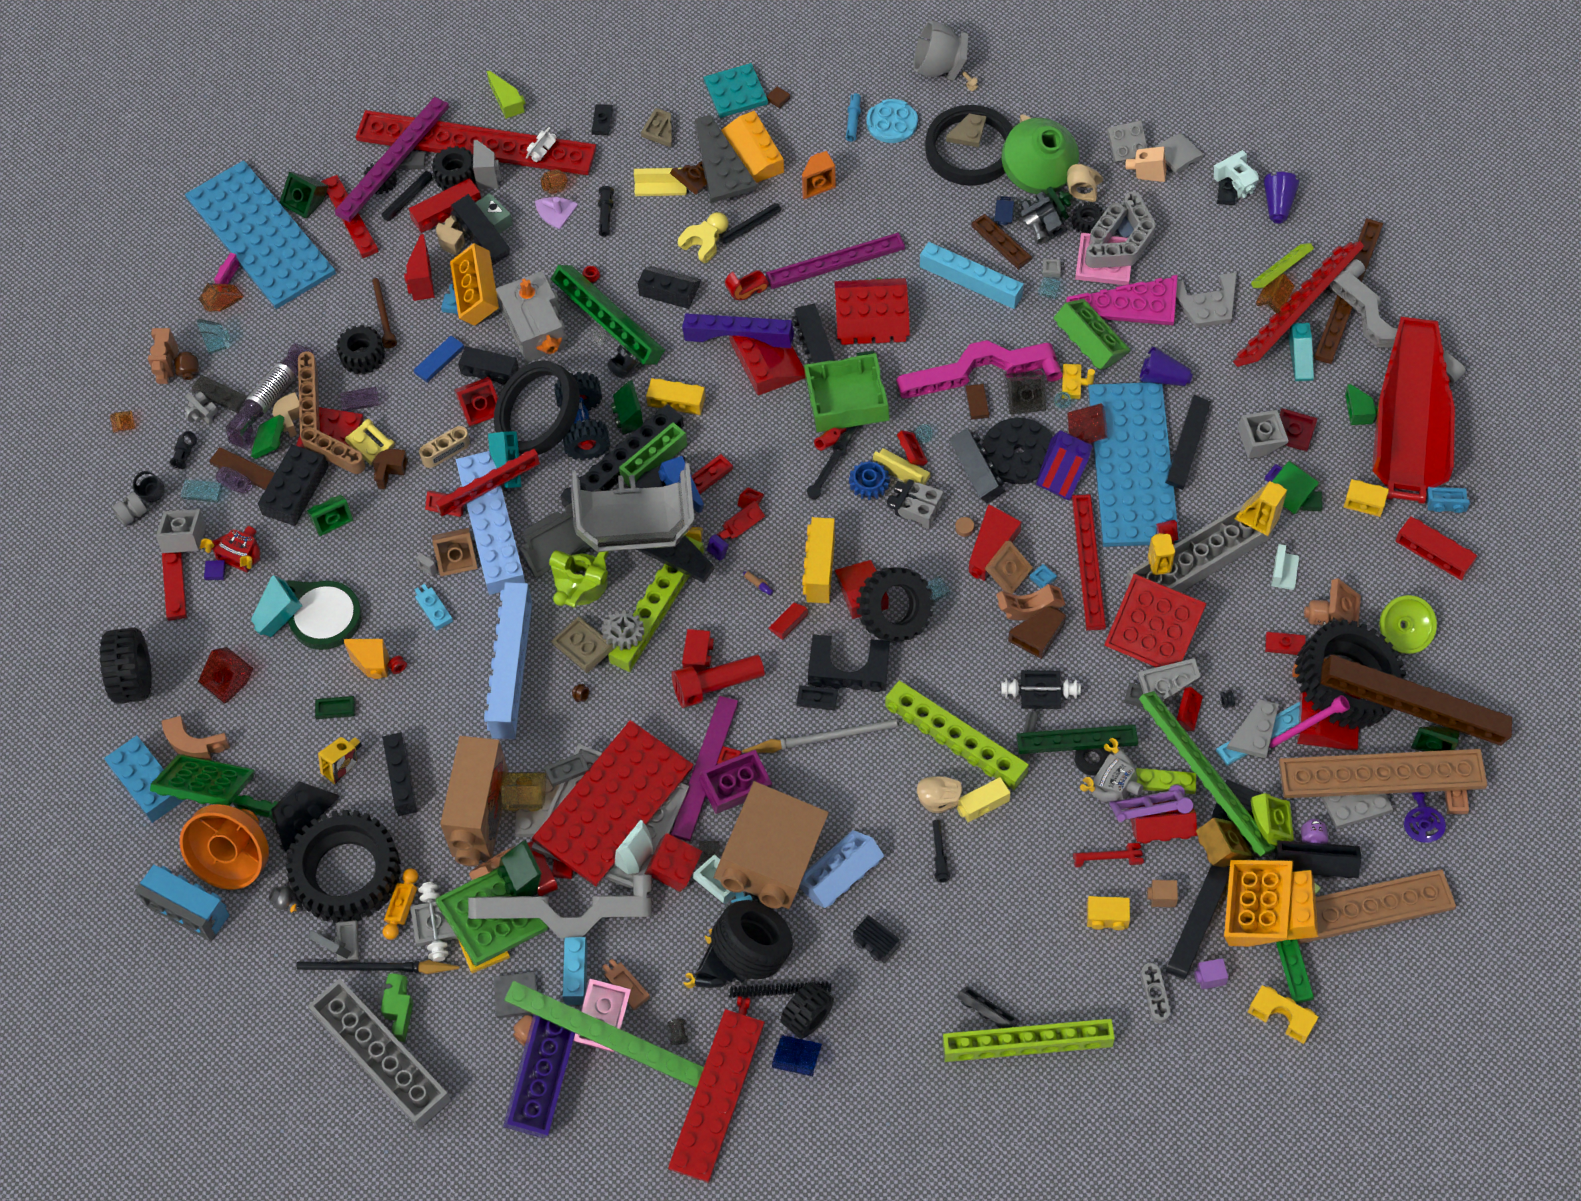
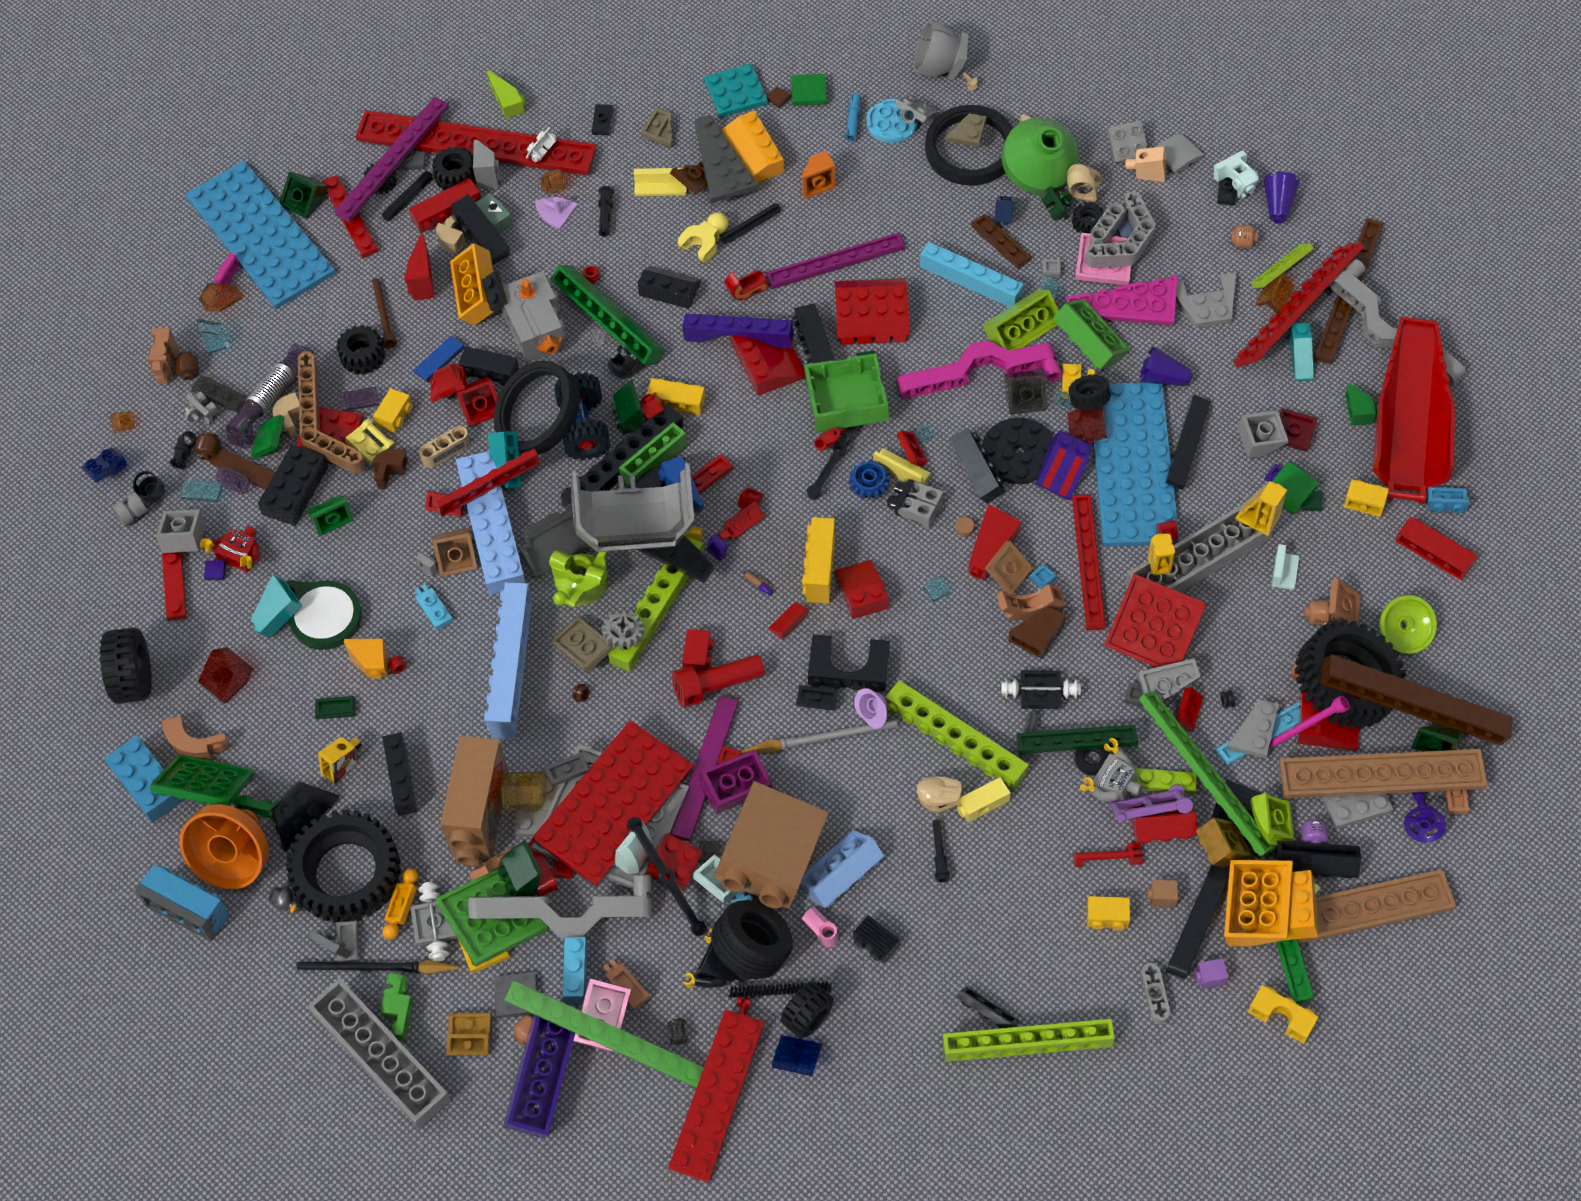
dark azure plate [441,284,458,314] -> none
black tyre [856,567,934,642] -> none
reddish brown tile [965,384,989,420] -> none
black hips [1020,192,1067,245] -> none
red plate [1265,632,1306,655] -> none
none -> clear blue plate [81,447,127,483]
none -> reddish brown head [194,432,221,460]
none -> yellow brick [373,388,413,433]
none -> red slope [430,363,467,403]
none -> pearl gold slope [446,1013,491,1055]
none -> black plate [482,271,508,312]
none -> black piece [627,817,706,936]
none -> red plate [640,392,664,419]
none -> green tile [791,74,827,106]
none -> bright pink piece [802,907,839,947]
none -> lavender piece [854,688,887,729]
none -> light grey plate [895,94,937,123]
none -> lime slope [982,289,1059,351]
none -> black tyre [1068,374,1111,411]
none -> nougat head [1232,225,1258,248]

